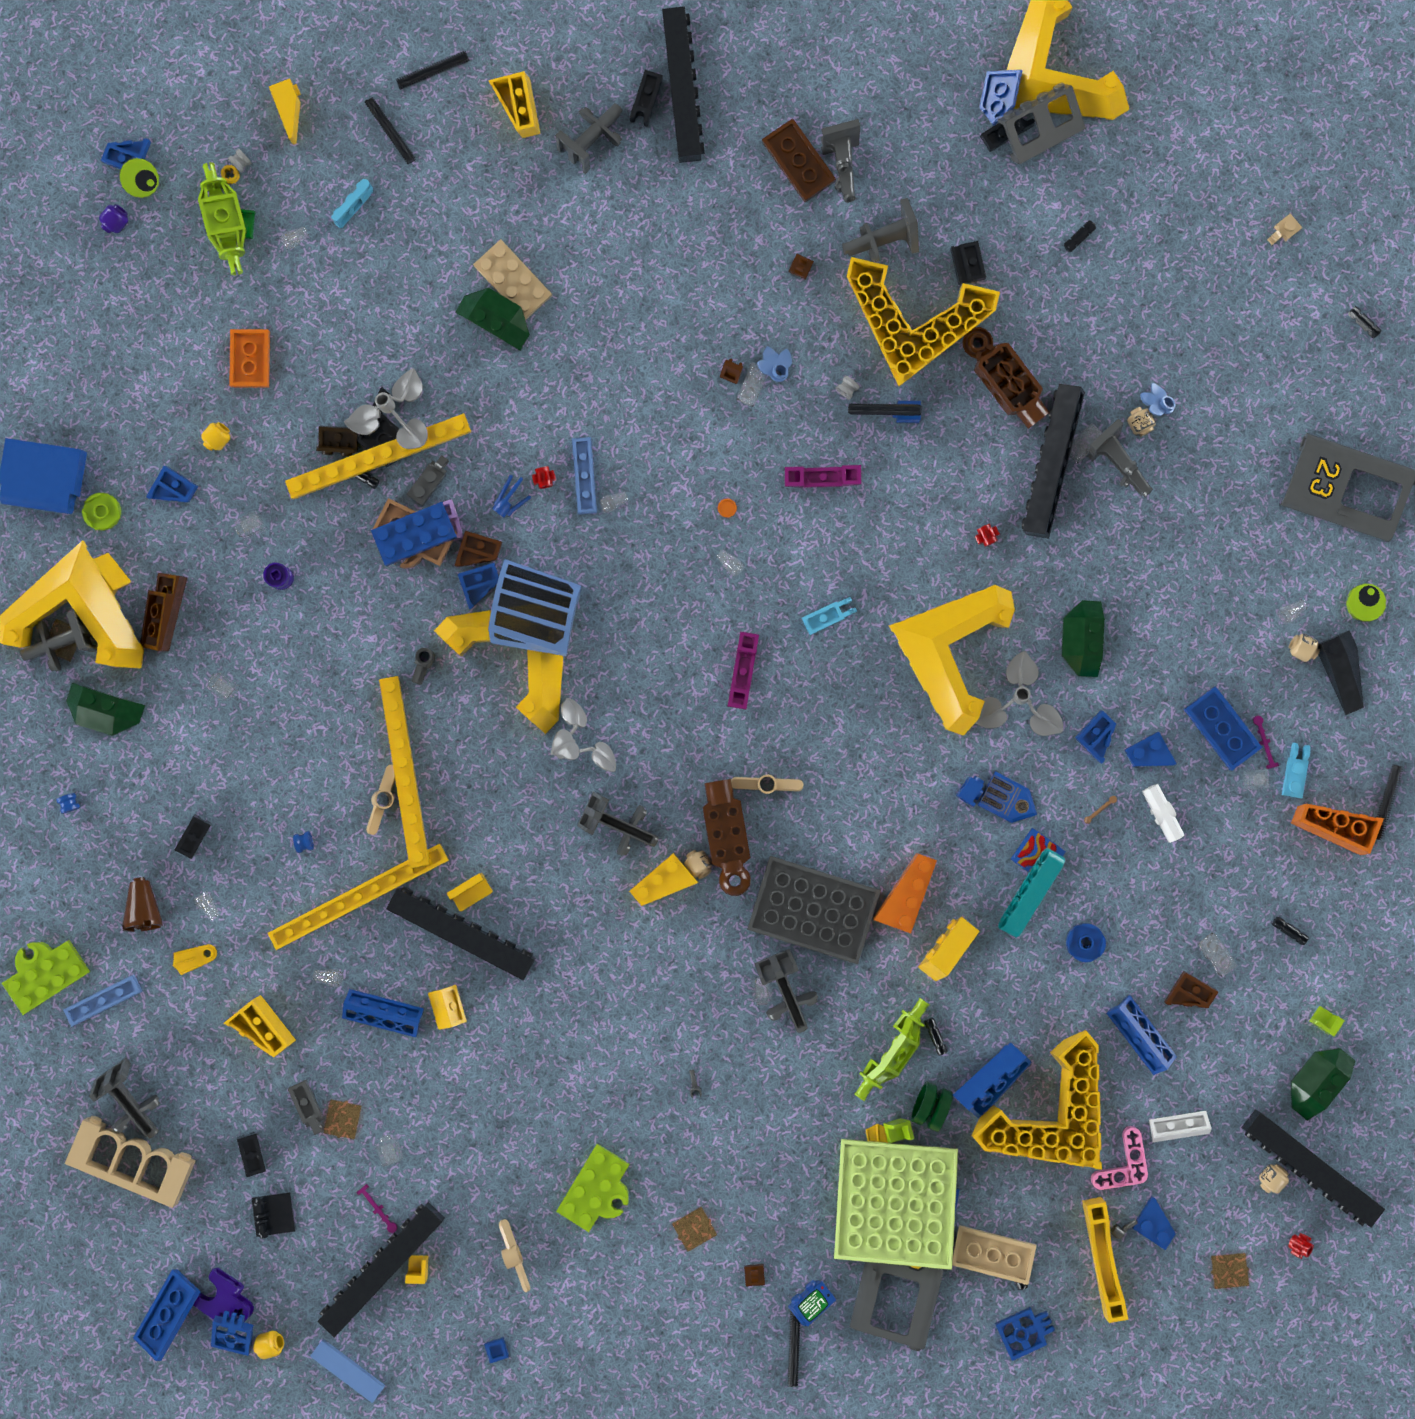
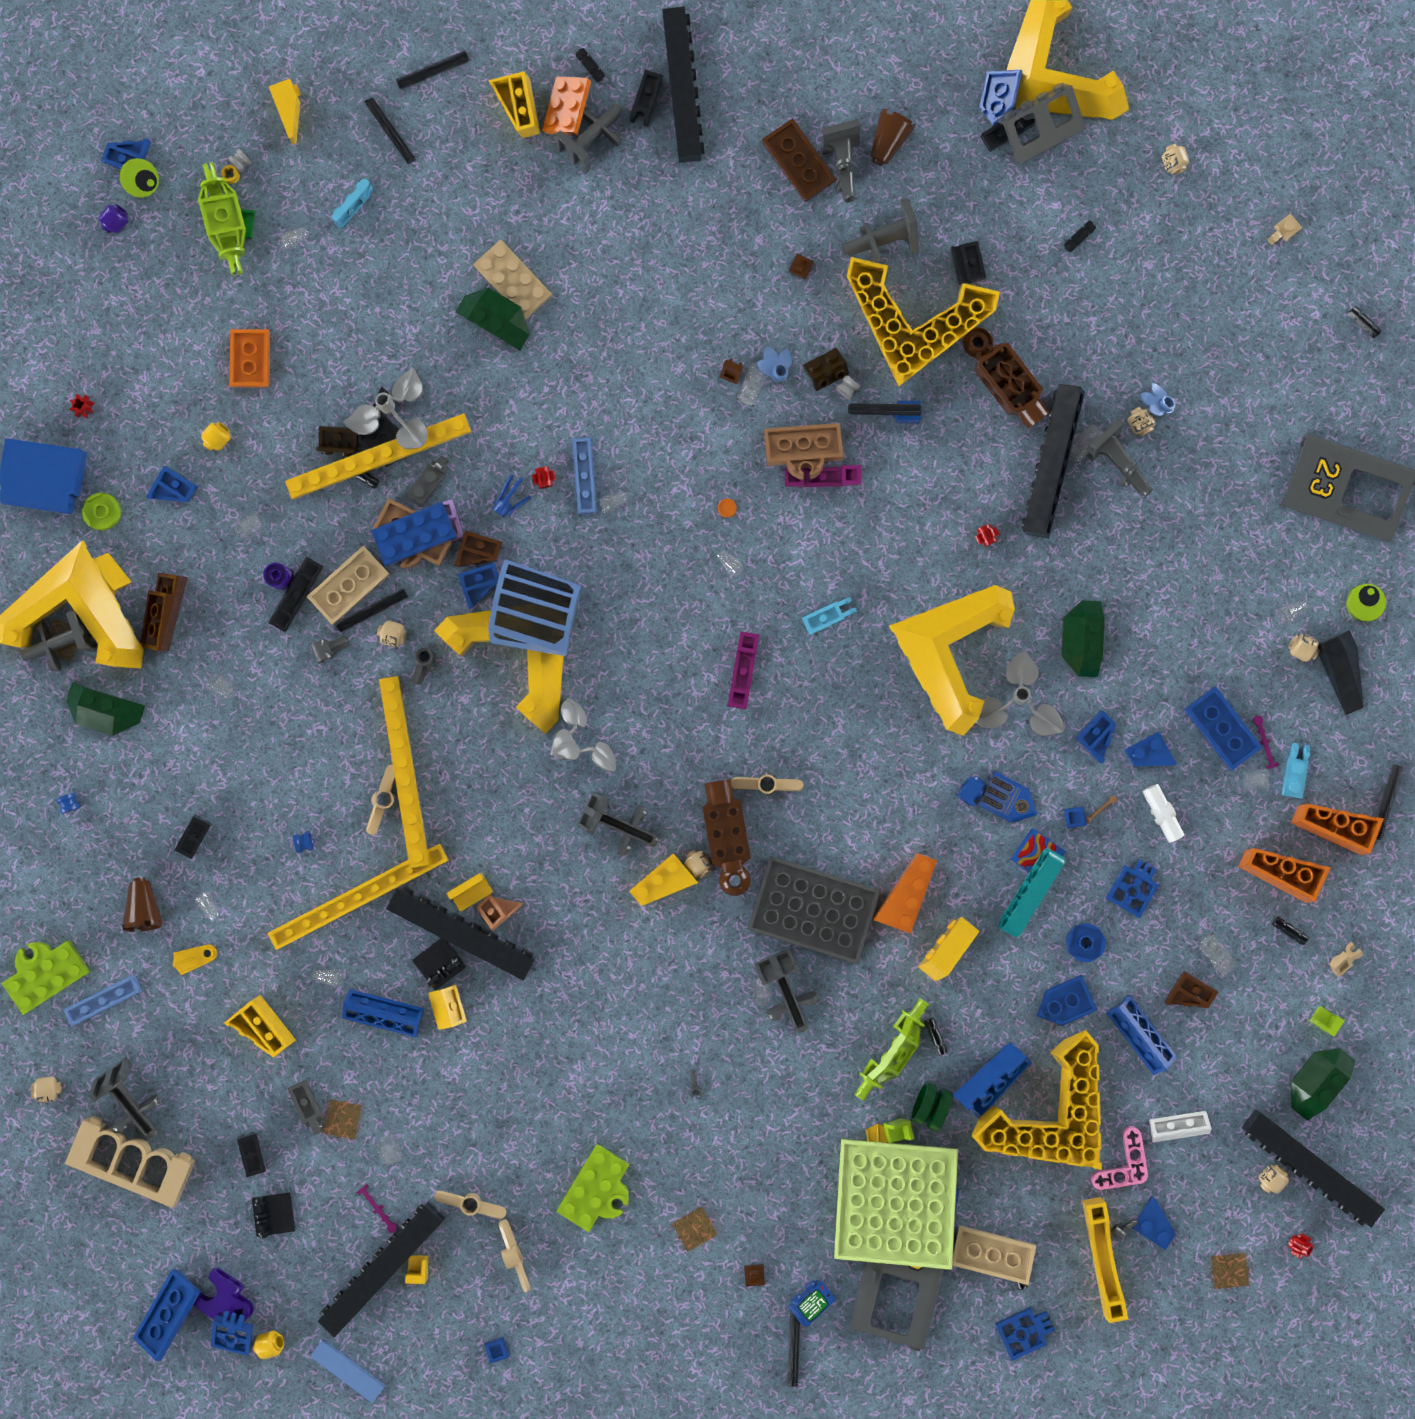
none -> tan head [31,1076,62,1103]
none -> red gear [69,394,95,418]
none -> black plate [268,556,324,633]
none -> tan plate [306,545,390,625]
none -> dark grey axle [310,636,349,664]
none -> black axle [335,588,408,633]
none -> tan head [377,620,407,648]
none -> black hinge [412,938,466,991]
none -> tan piece [434,1191,506,1219]
none -> nougat slope [476,894,523,931]
none -> orange plate [542,76,591,136]
none -> black axle [576,48,605,82]
none -> medium nougat plate [764,423,844,480]
none -> dark brown bracket [803,348,849,391]
none -> reddish brown cone [870,108,916,166]
none -> blue tile [1037,975,1098,1026]
none -> blue tile [1064,806,1087,828]
none -> blue piece [1106,858,1159,918]
none -> tan head [1161,144,1190,175]
none -> orange wedge [1238,848,1331,903]
none -> tan plate [1329,942,1363,977]

